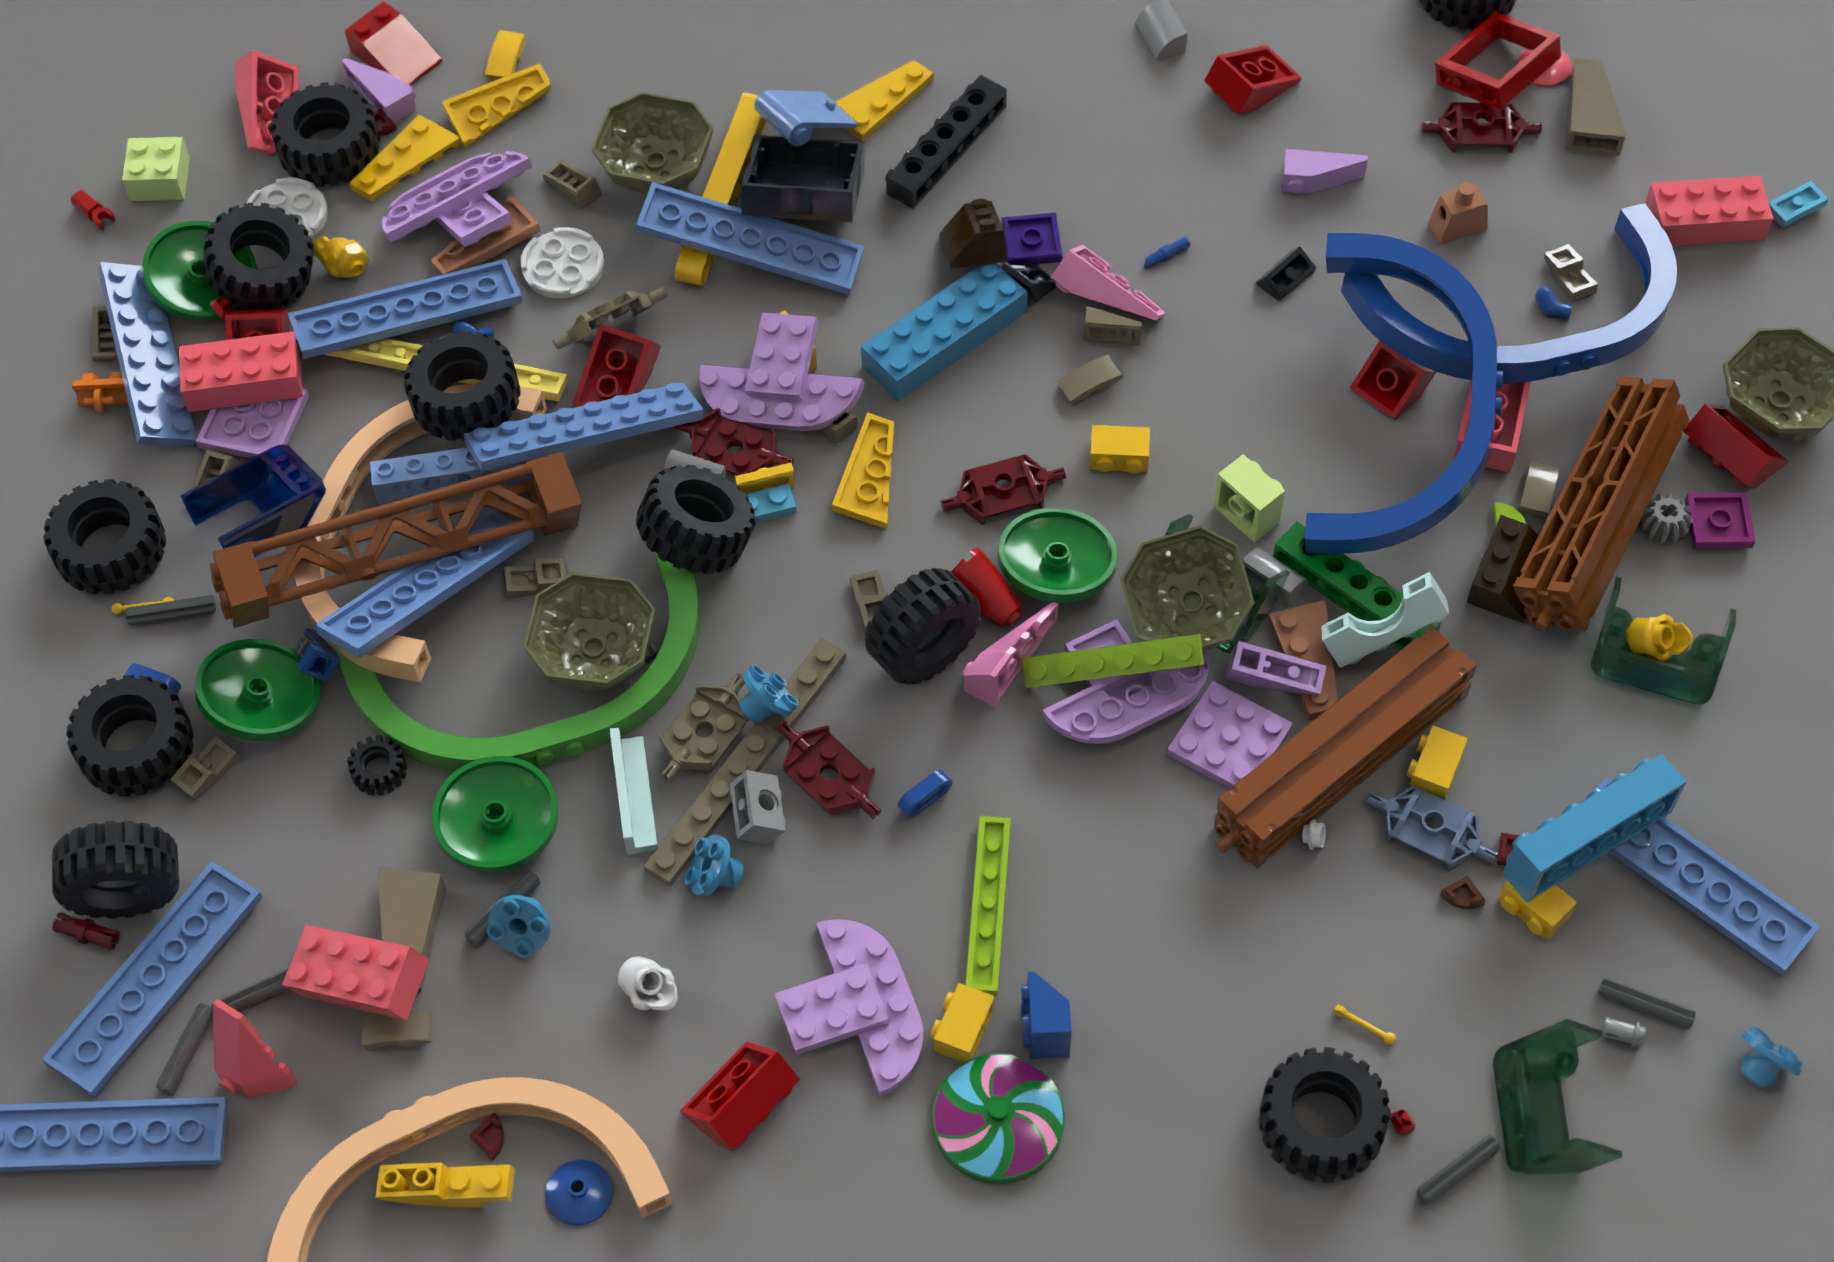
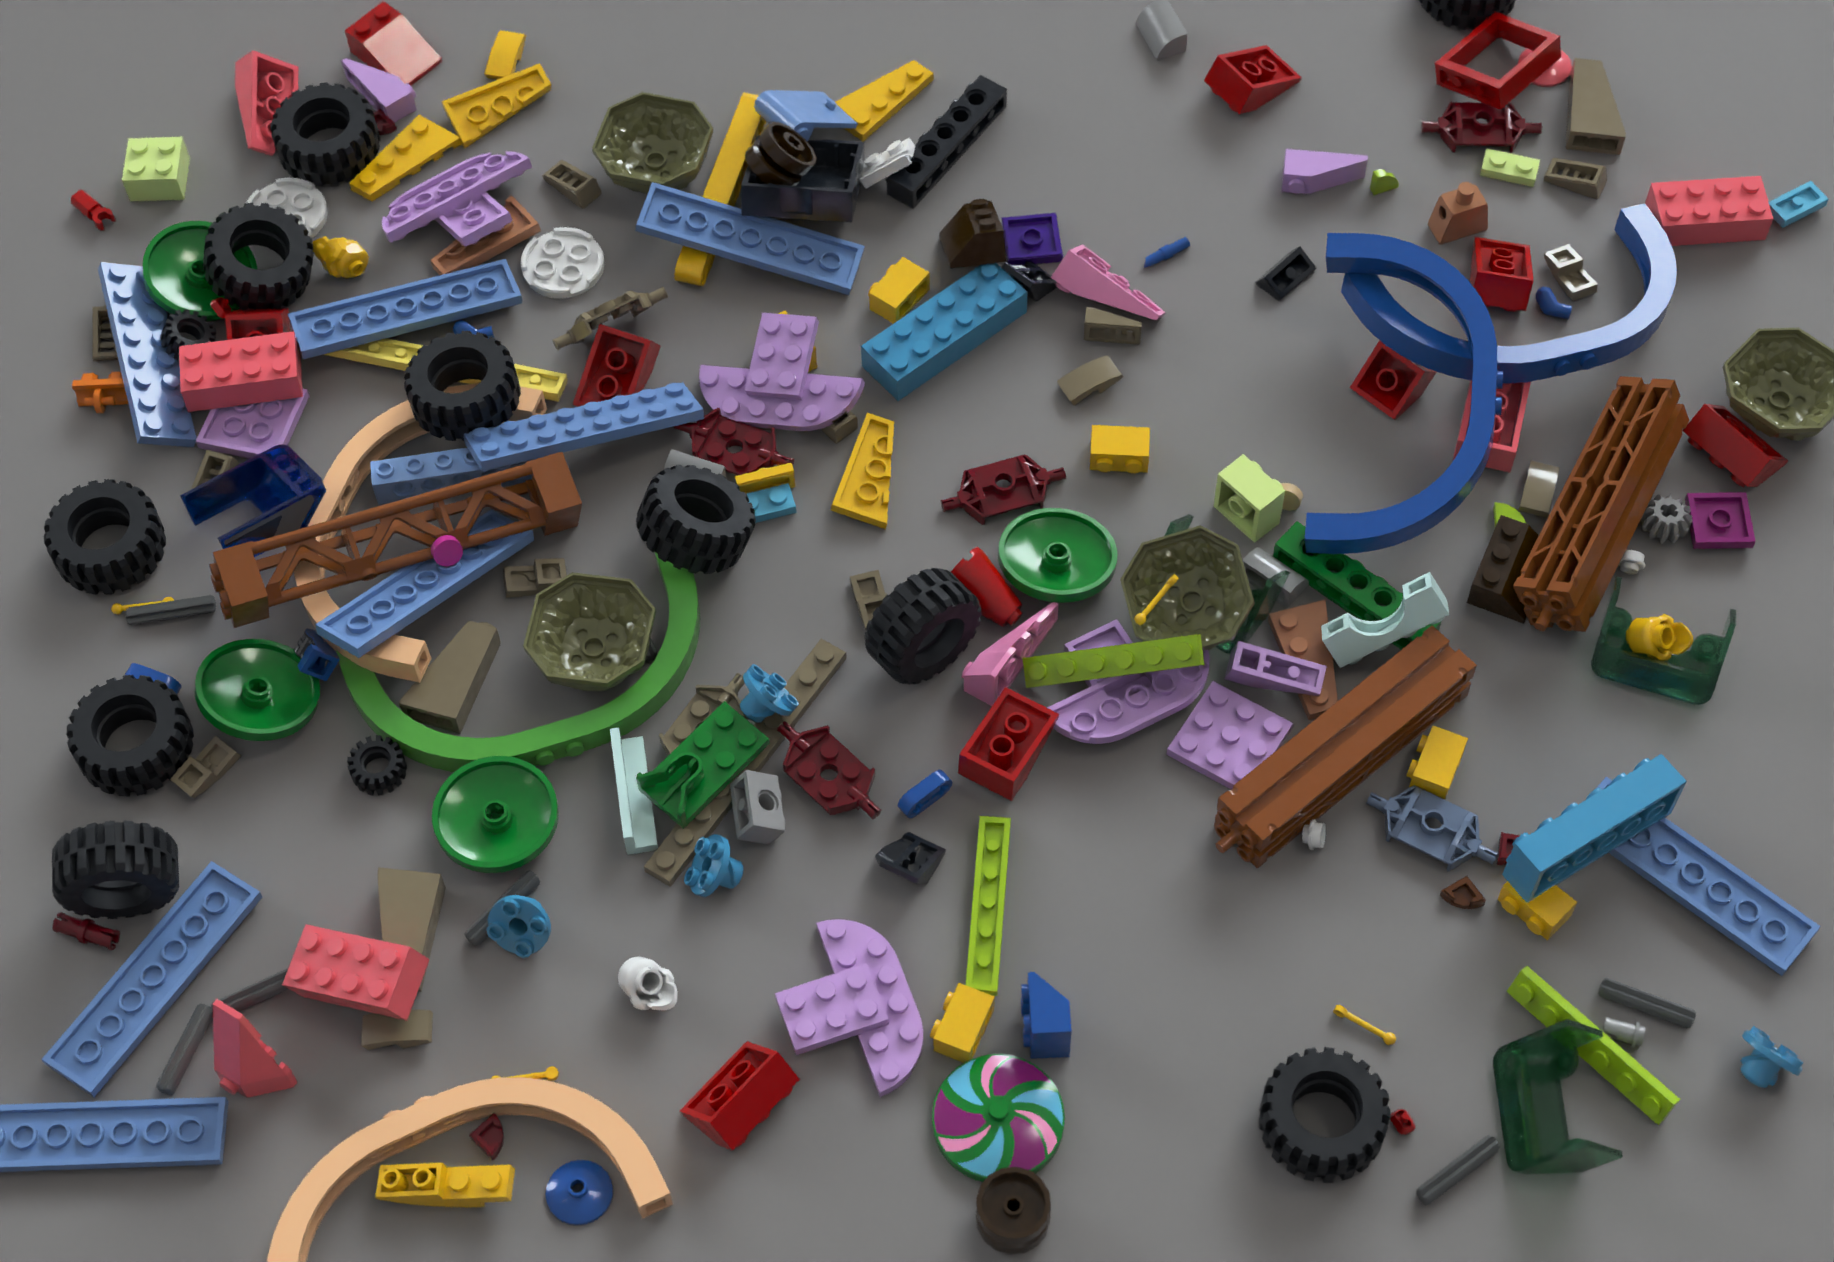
none -> black tyre [160,309,217,360]
none -> dark tan slope [399,621,501,733]
none -> dark pink tile [431,535,463,567]
none -> yellow hinge [491,1066,559,1081]
none -> green plate [636,701,770,829]
none -> dark brown wheel [745,121,816,186]
none -> white plate [860,138,915,188]
none -> yellow brick [868,257,930,324]
none -> black slope [875,832,946,884]
none -> red slope [958,687,1059,801]
none -> dark brown wheel [976,1167,1051,1254]
none -> yellow hinge [1134,574,1179,625]
none -> tan tile [1280,483,1303,511]
none -> lime tile [1370,169,1399,195]
none -> red slope [1470,237,1534,312]
none -> yellowish green plate [1480,148,1540,187]
none -> lime plate [1506,966,1680,1125]
none -> dark tan slope [1544,157,1607,199]
none -> white plate [1619,550,1646,574]

